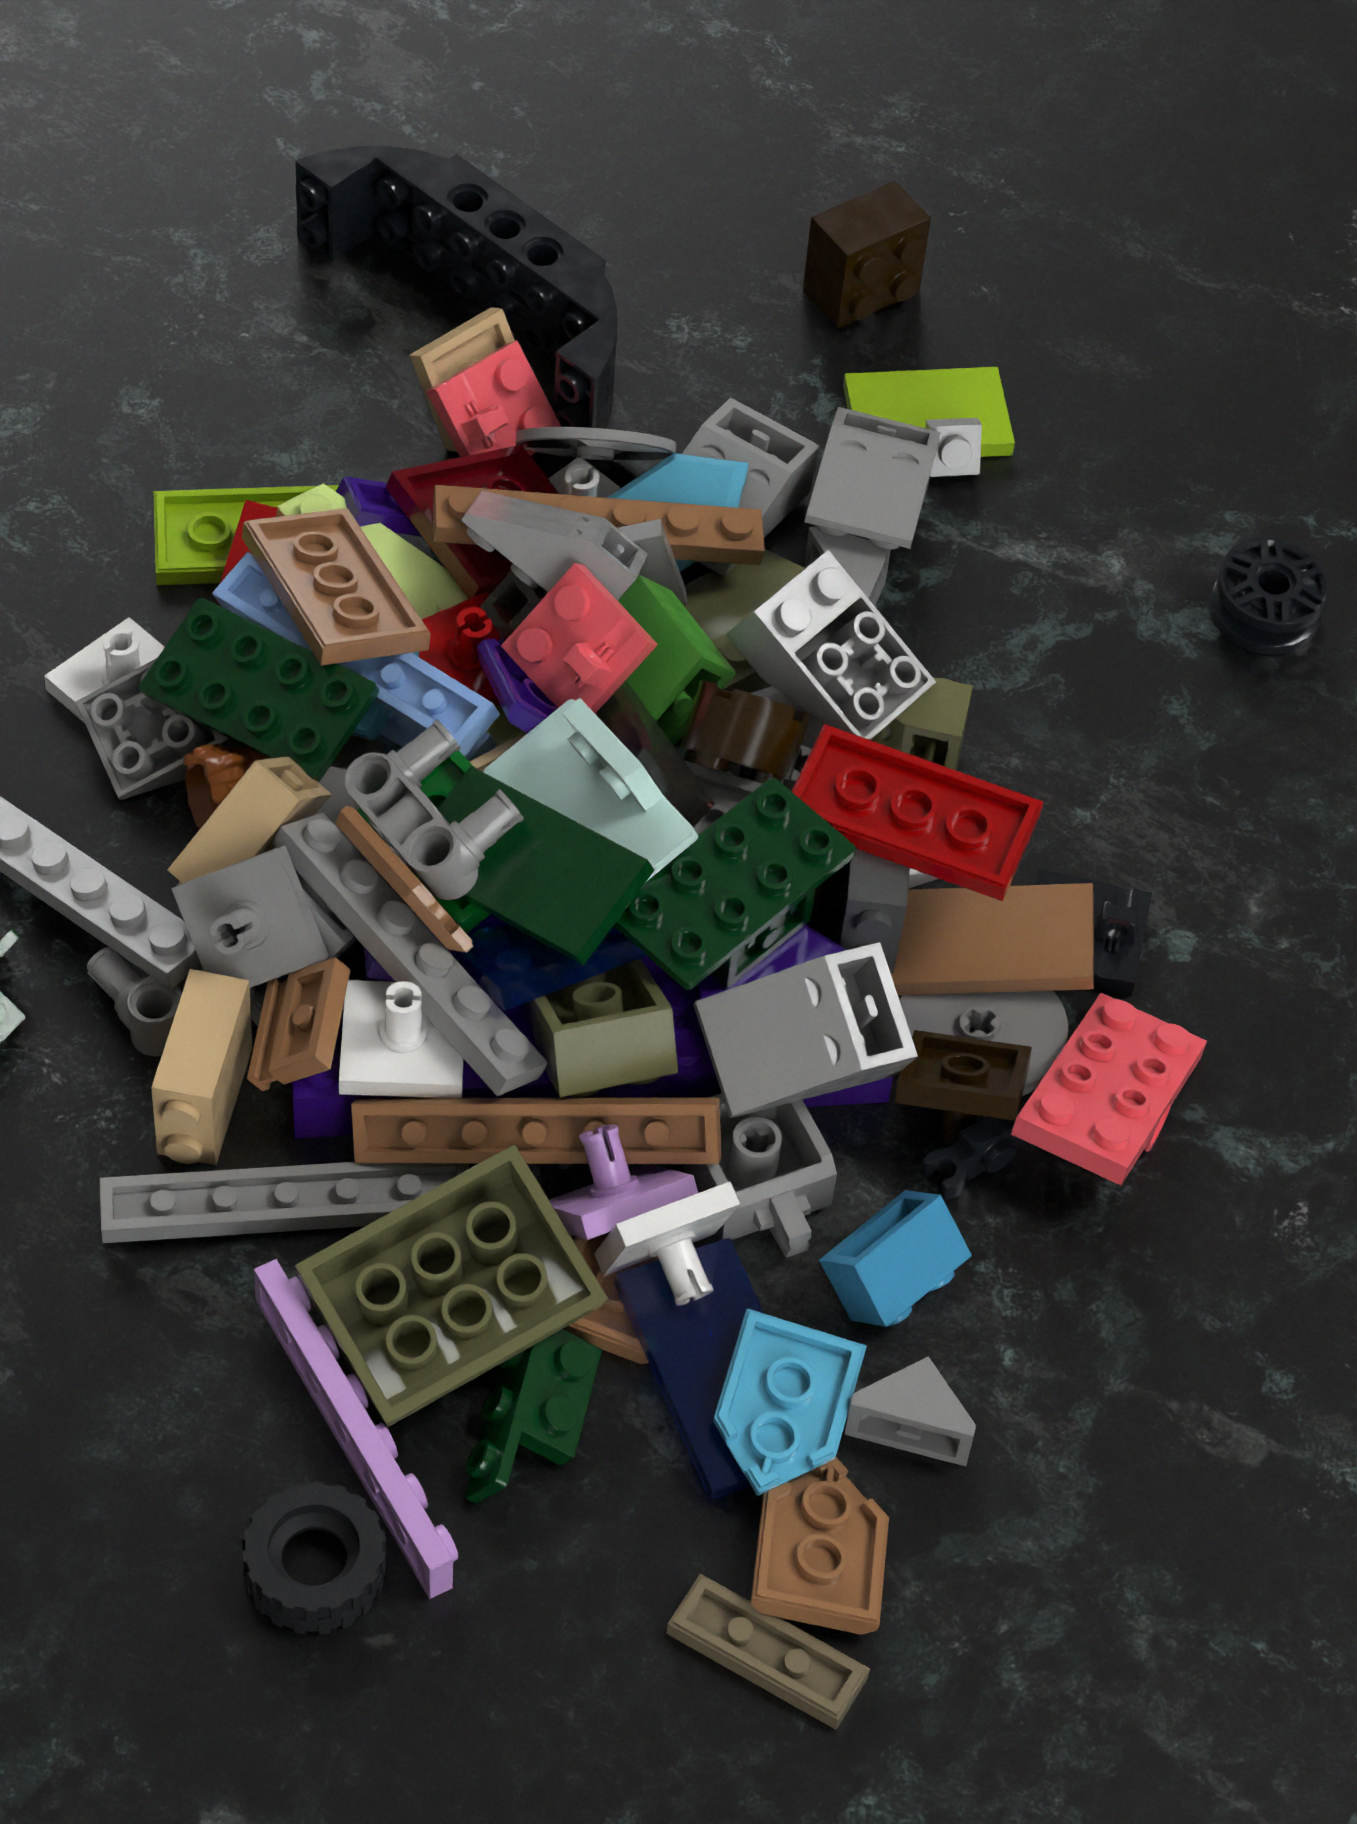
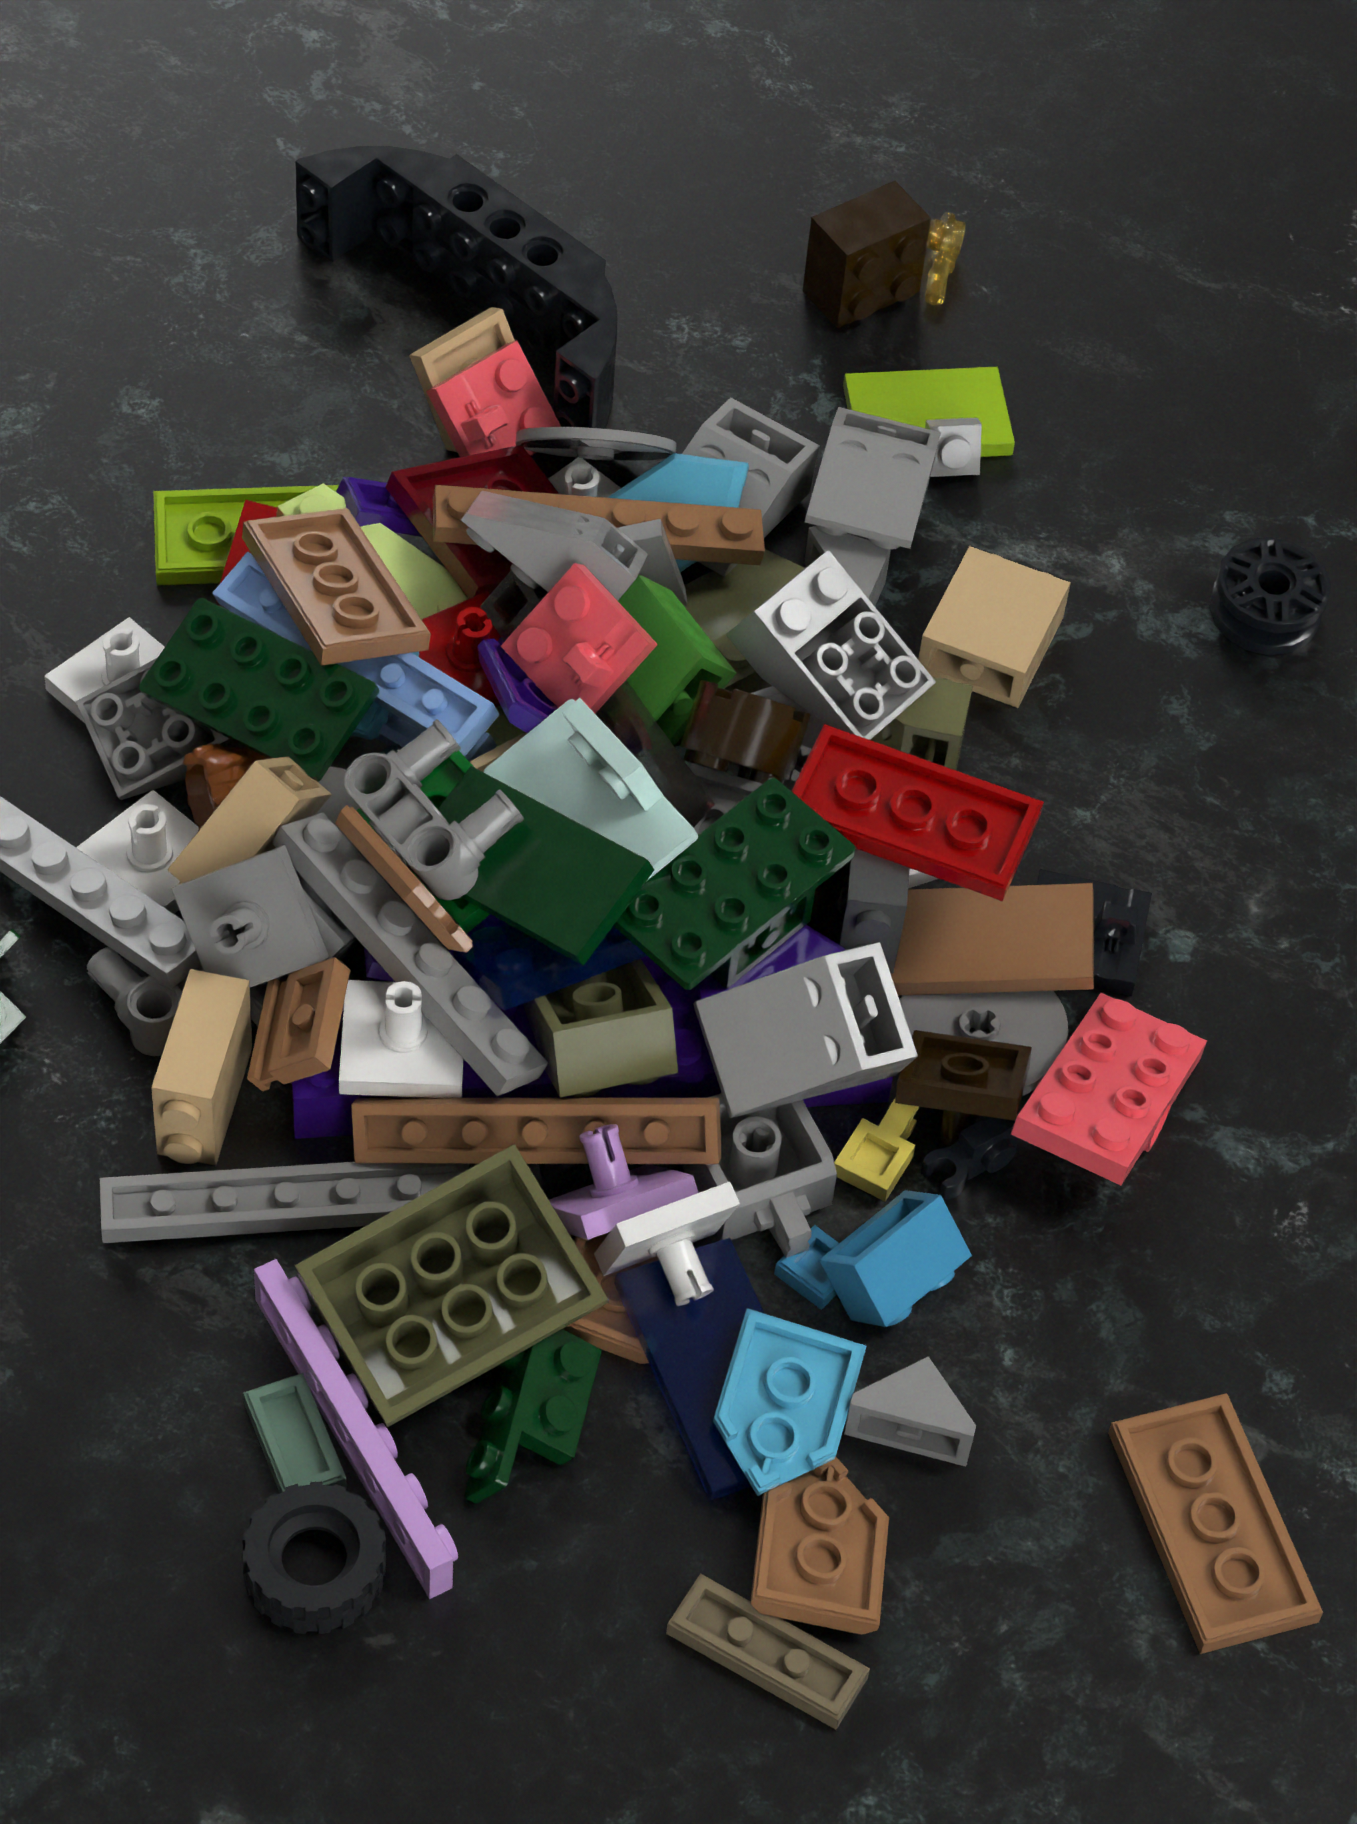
none -> white tile [76,790,199,914]
none -> sand green tile [243,1373,347,1493]
none -> dark azure tile [774,1225,839,1310]
none -> light yellow plate [834,1097,919,1202]
none -> tan brick [918,546,1071,708]
none -> clear yellow plate [925,212,965,305]
none -> medium nougat tile [1108,1393,1323,1654]

